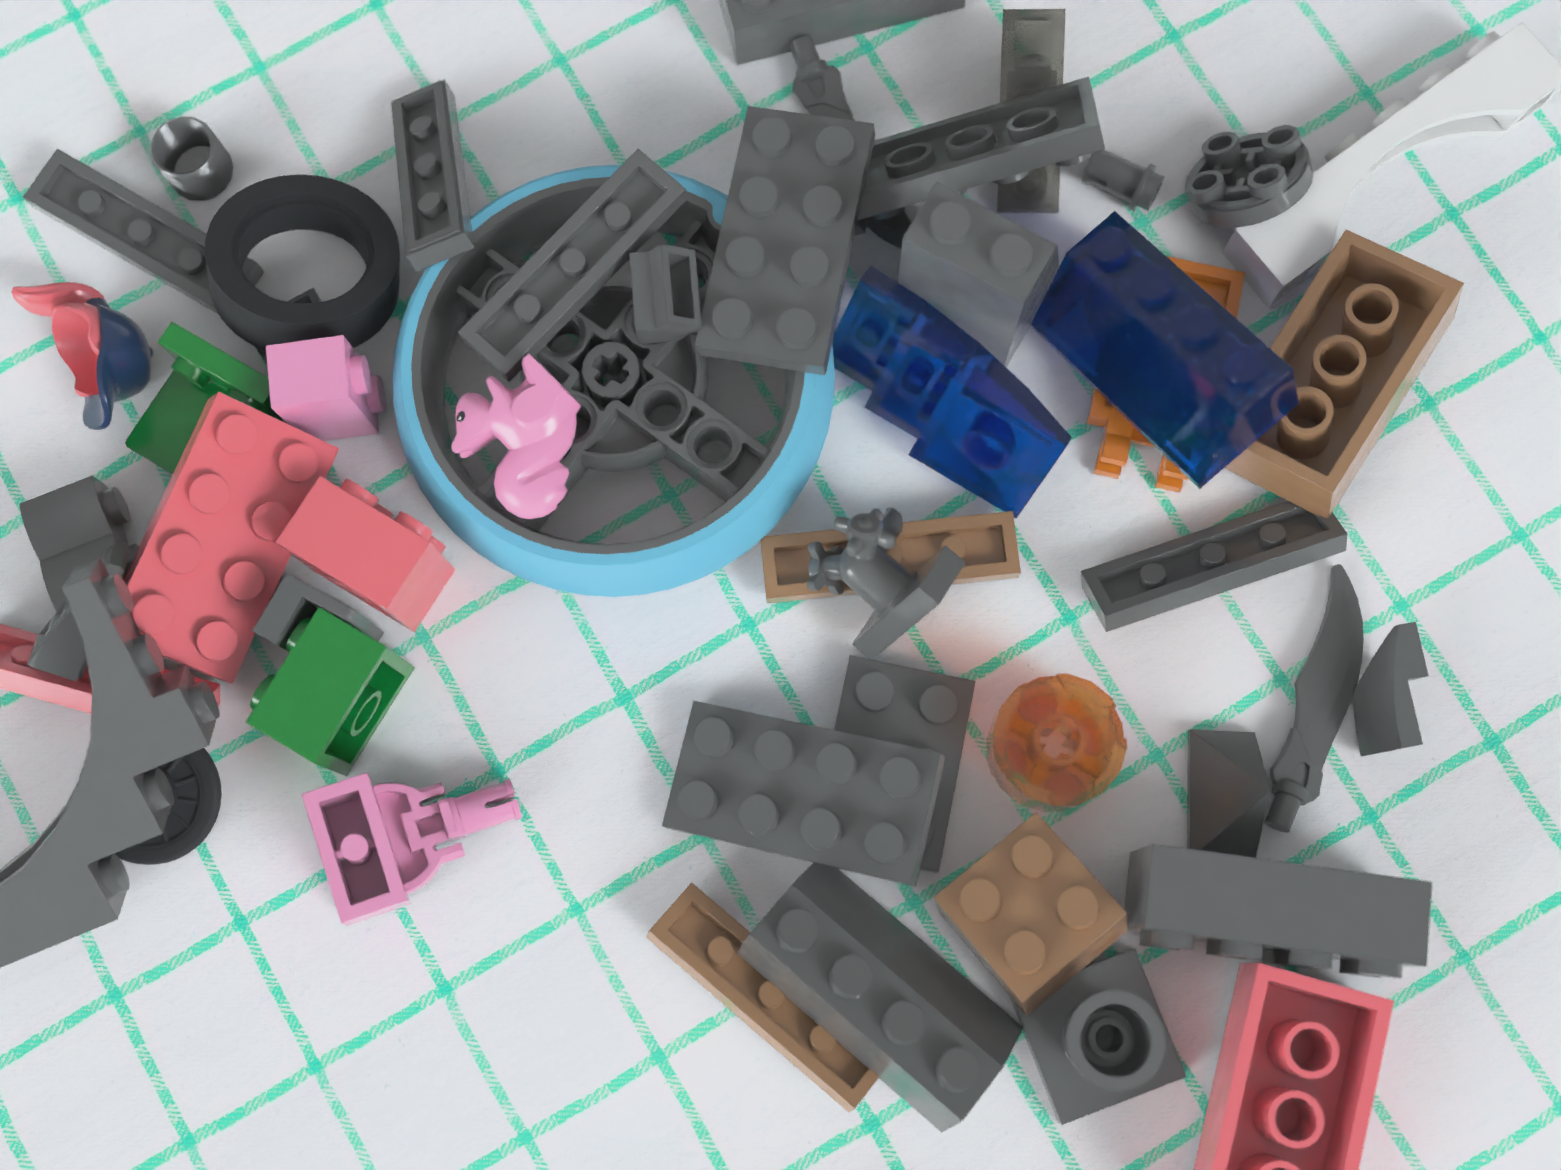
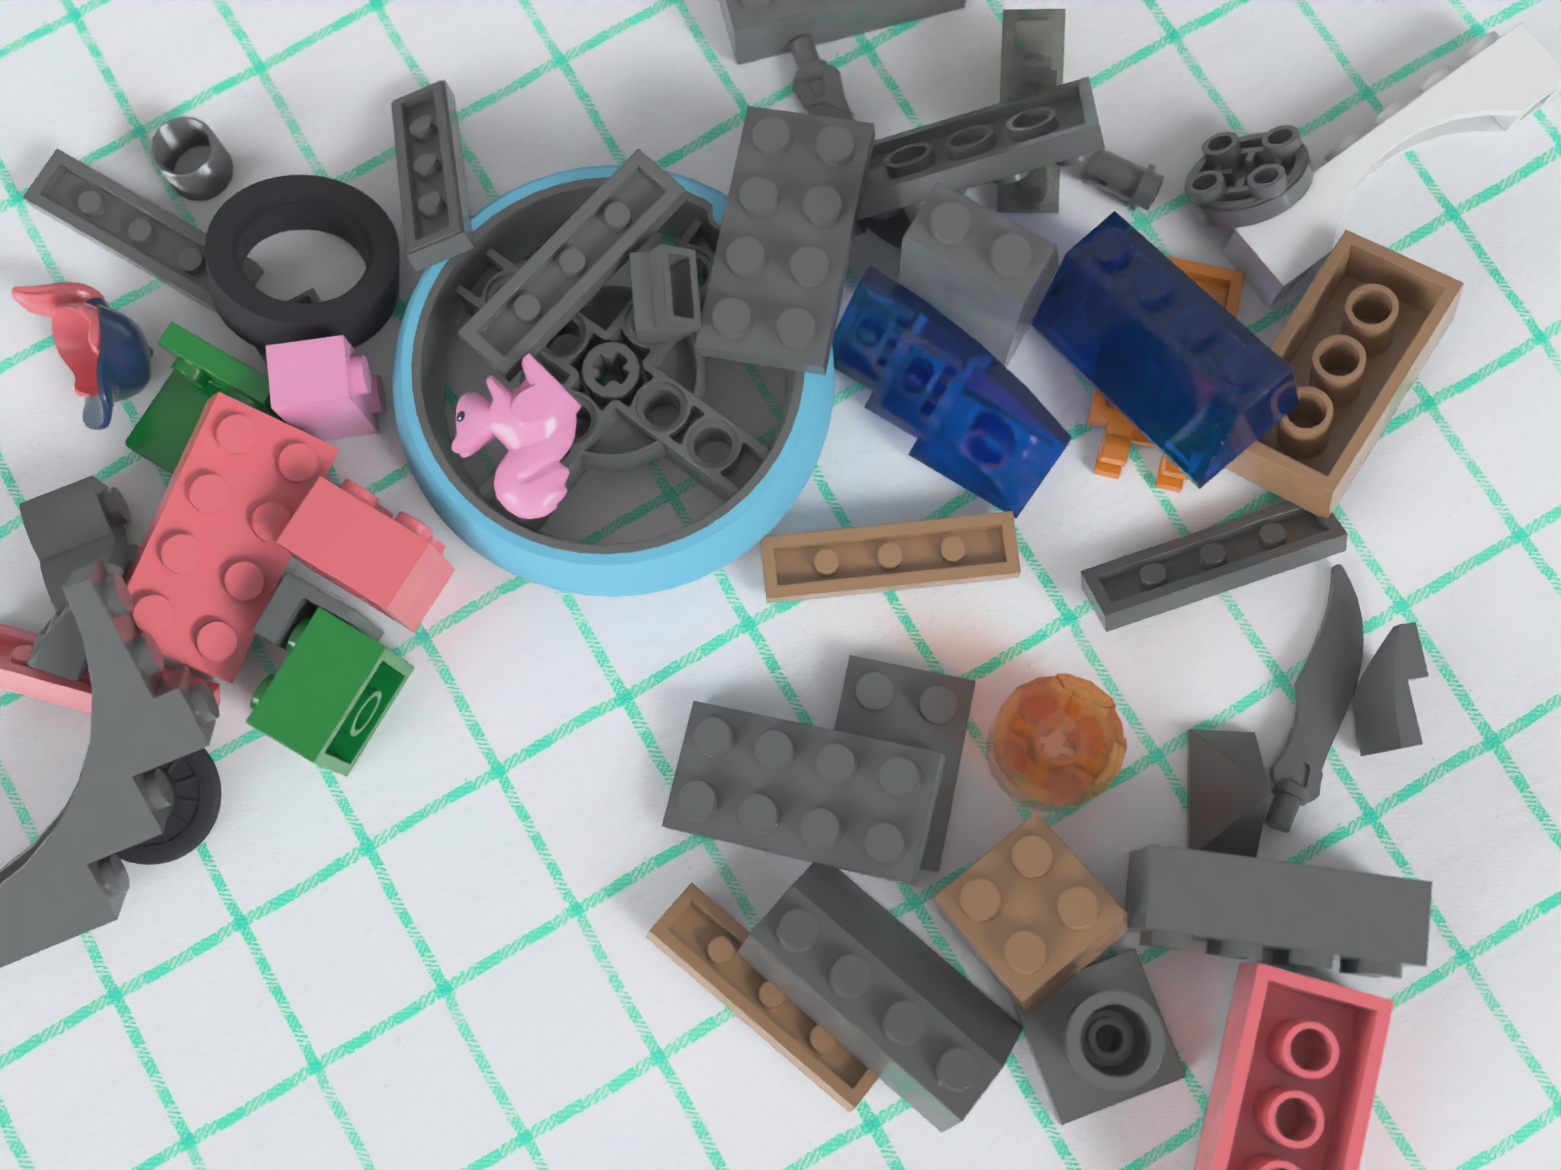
bright pink brick [302,773,522,926] -> none
dark grey piece [807,507,966,660] -> none

